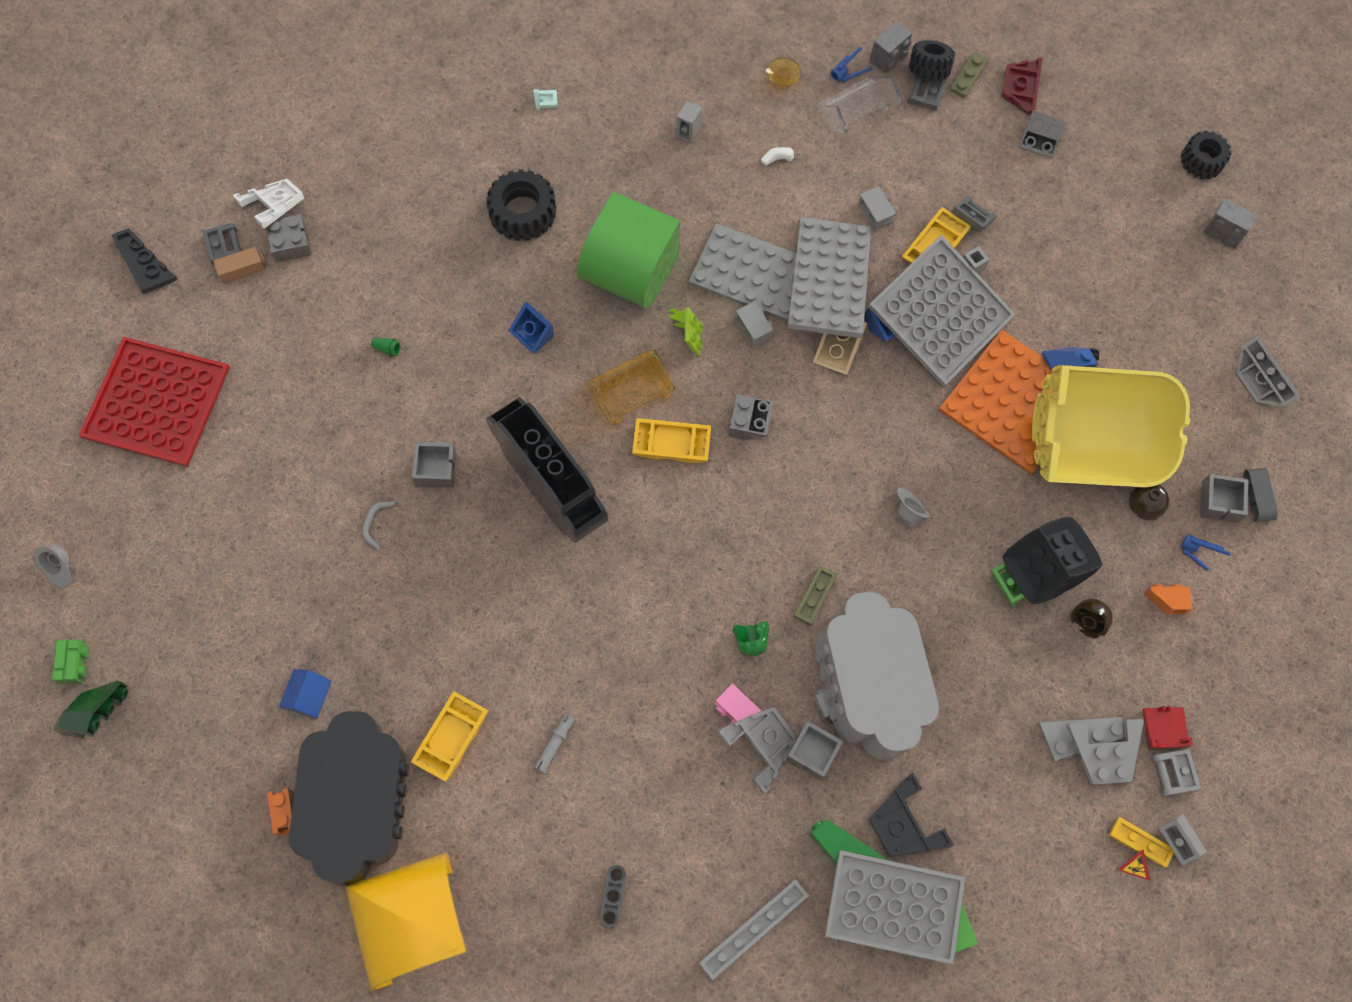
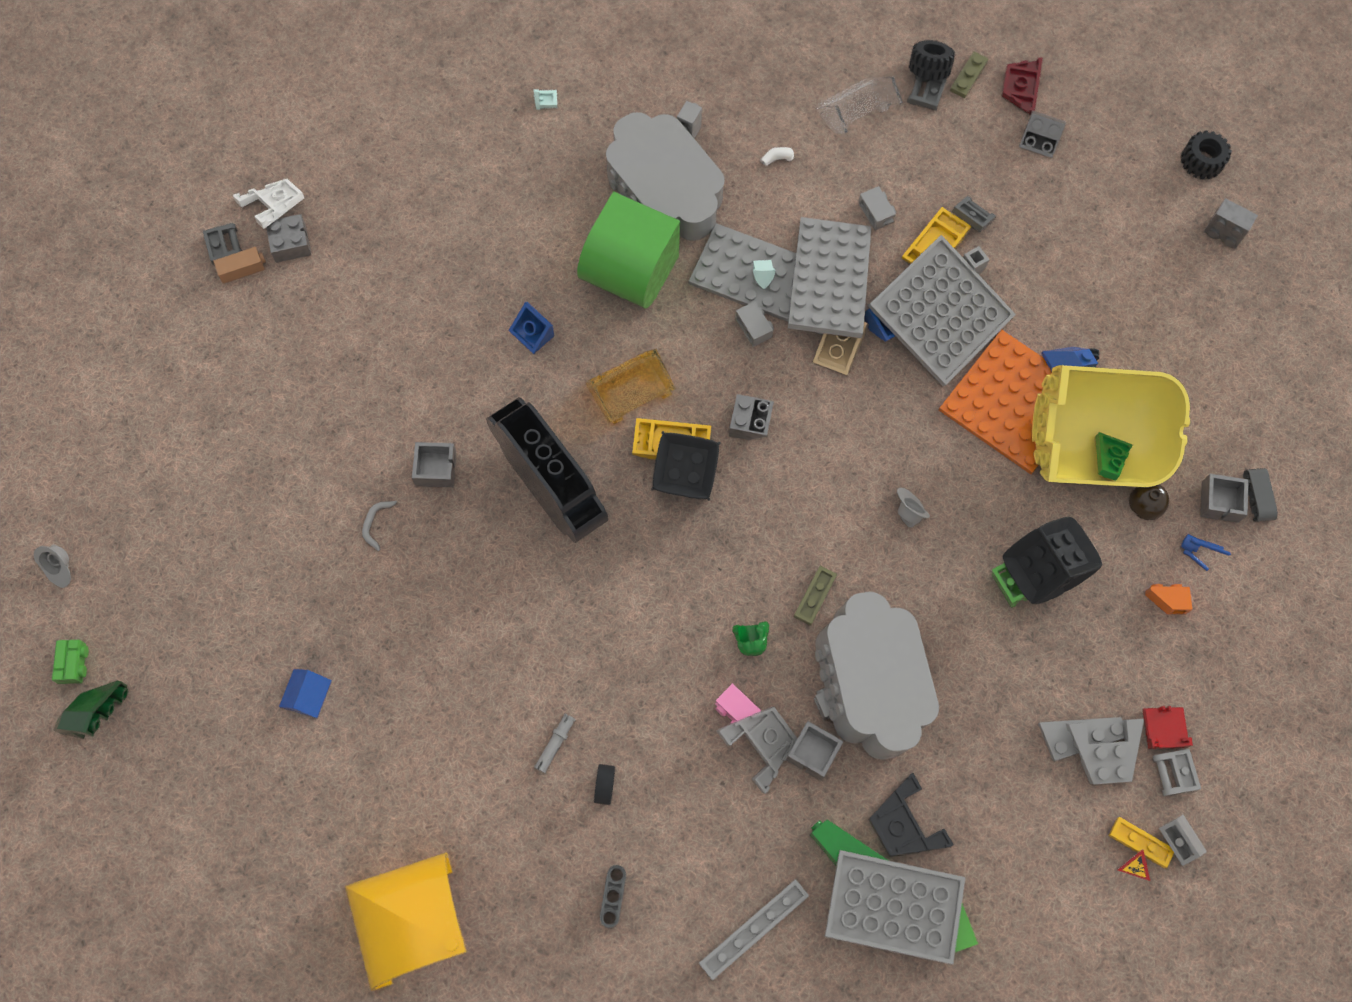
red plate [79,336,230,467] -> none
black wing [112,228,177,294] -> none
orange brick [267,788,294,837] -> none
black brick [289,711,409,886] -> none
green cone [371,337,401,357] -> none
yellow slope [411,691,489,782] -> none
black tyre [486,170,556,241] -> none
lime plate [668,307,703,356] -> none
clear yellow dish [767,57,801,87] -> none
blue plant [830,47,873,83] -> none
flat silver piece [869,21,912,73] -> none
dark brown cylinder [1071,598,1113,638] -> none
light grey wedge [1236,336,1301,407] -> none
none -> black tyre [594,764,615,805]
none -> light grey brick [606,112,724,241]
none -> black piece [651,431,721,501]
none -> light aqua tile [753,260,775,289]
none -> green wing [1095,432,1133,481]

